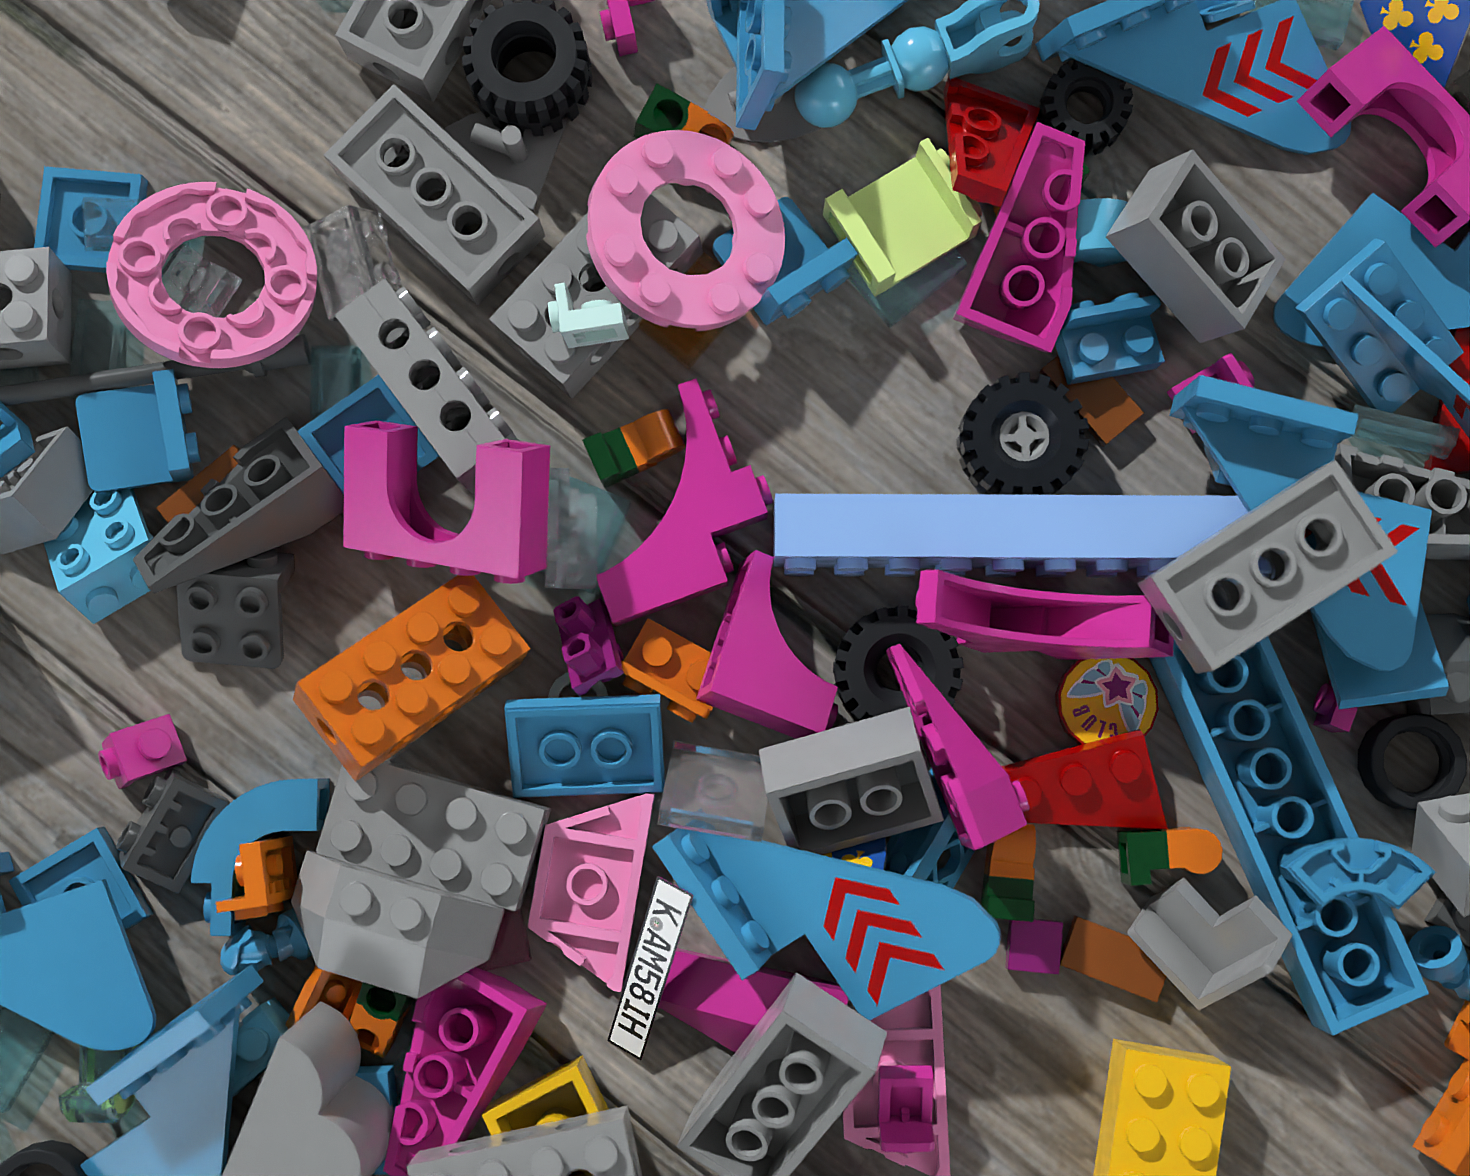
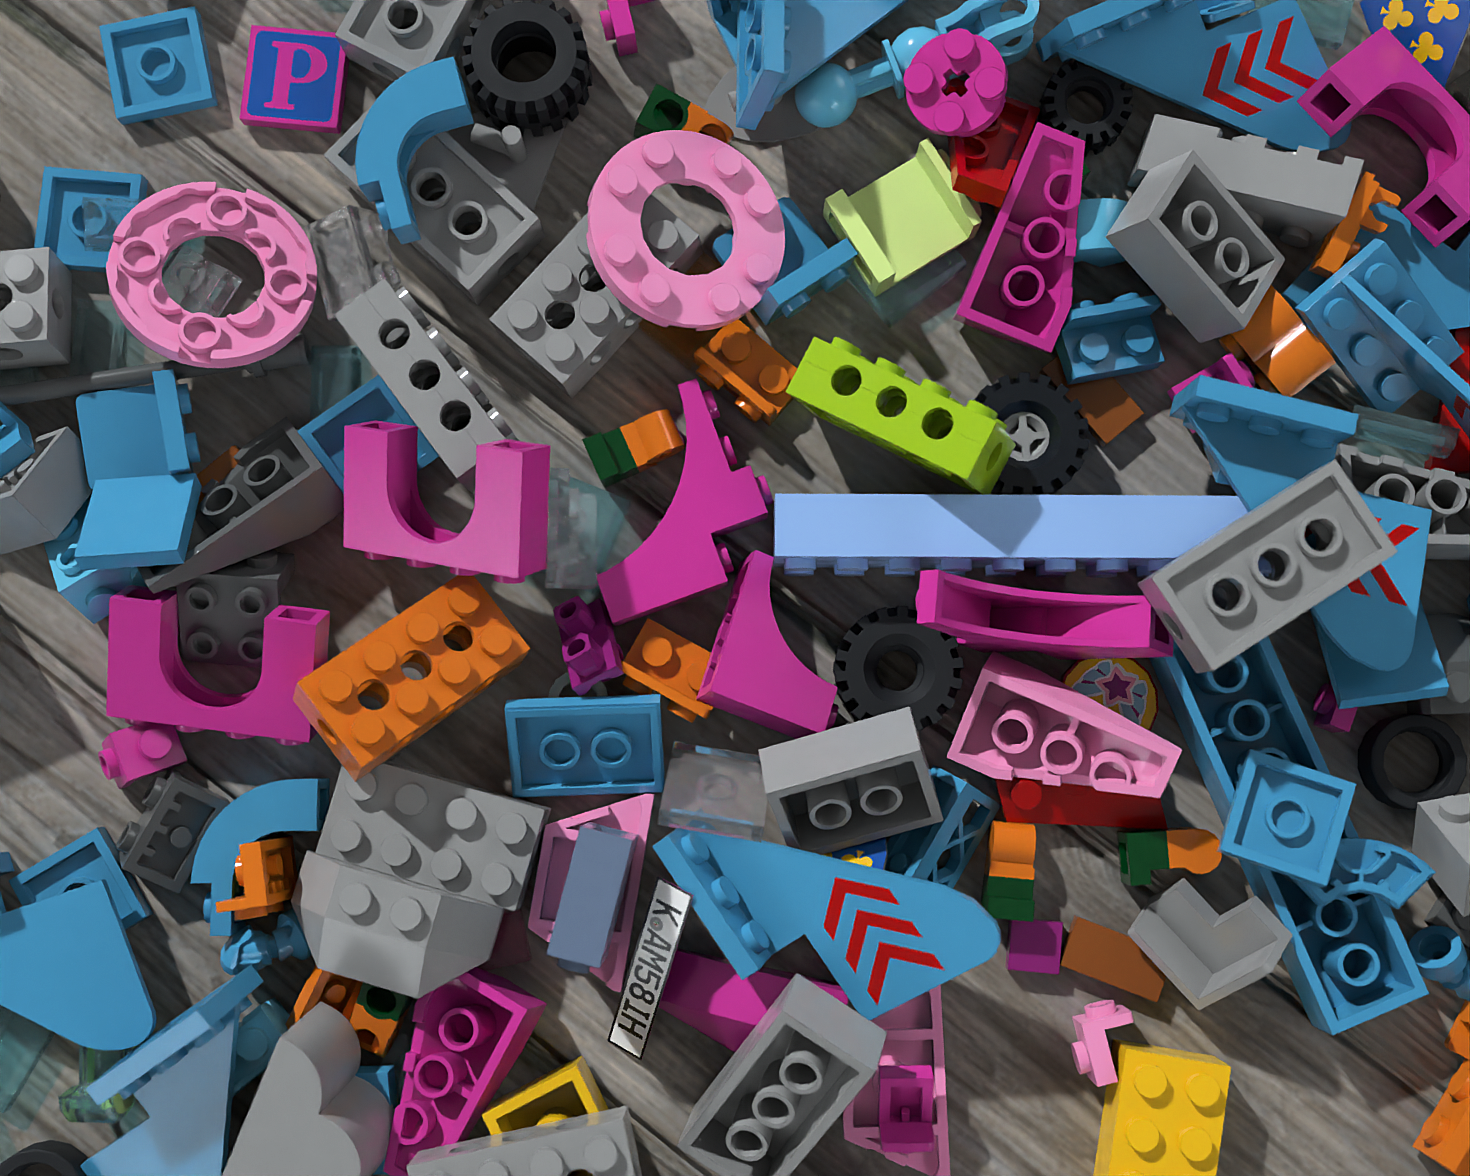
light aqua bracket [548,282,629,348] -> none
dark pink wedge [886,644,1030,850] -> none
none -> dark azure tile [74,473,202,571]
none -> dark azure tile [99,6,218,125]
none -> dark pink arch [106,585,330,746]
none -> tile [239,25,349,134]
none -> dark azure arch [355,57,475,245]
none -> sand blue brick [546,822,639,973]
none -> orange bracket [694,319,797,426]
none -> lime brick [786,336,1016,495]
none -> dark pink plate [903,28,1008,138]
none -> bright pink wedge [946,651,1182,798]
none -> bright pink bracket [1071,1000,1134,1087]
none -> light grey wedge [1126,114,1364,247]
none -> dark azure tile [1217,749,1356,887]
none -> orange brick [1219,285,1336,397]
none -> orange plate [1309,171,1401,278]

